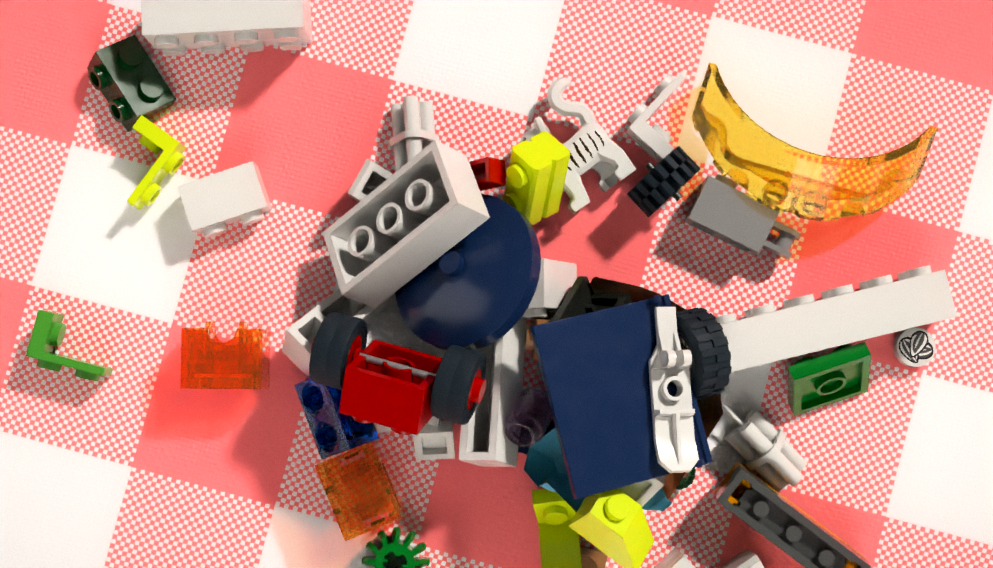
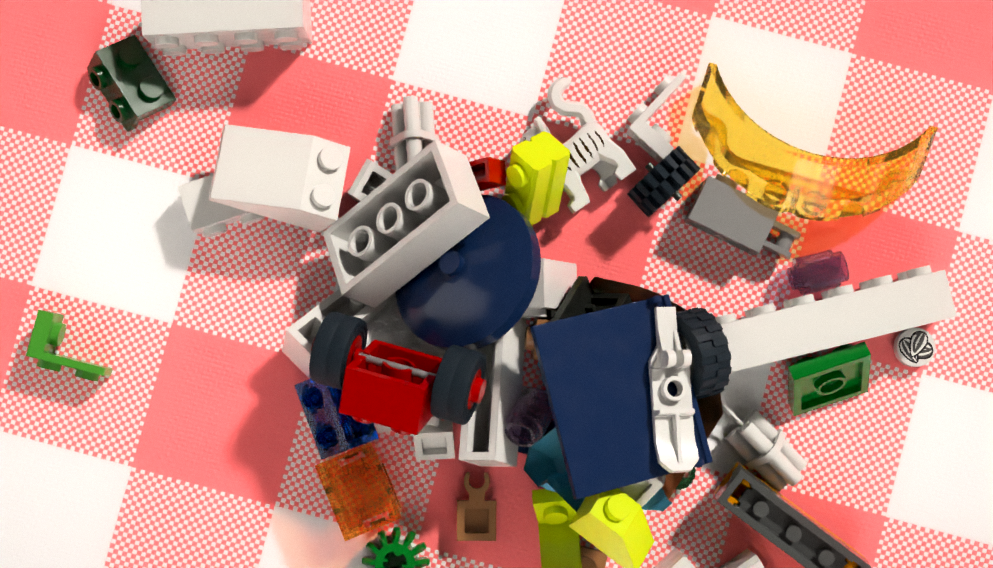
neon yellow bracket [127,115,187,210] -> none
clear orange piece [180,321,271,390] -> none
none -> white slope [208,124,351,233]
none -> medium nougat plate [457,472,497,541]
none -> brick [787,249,849,296]

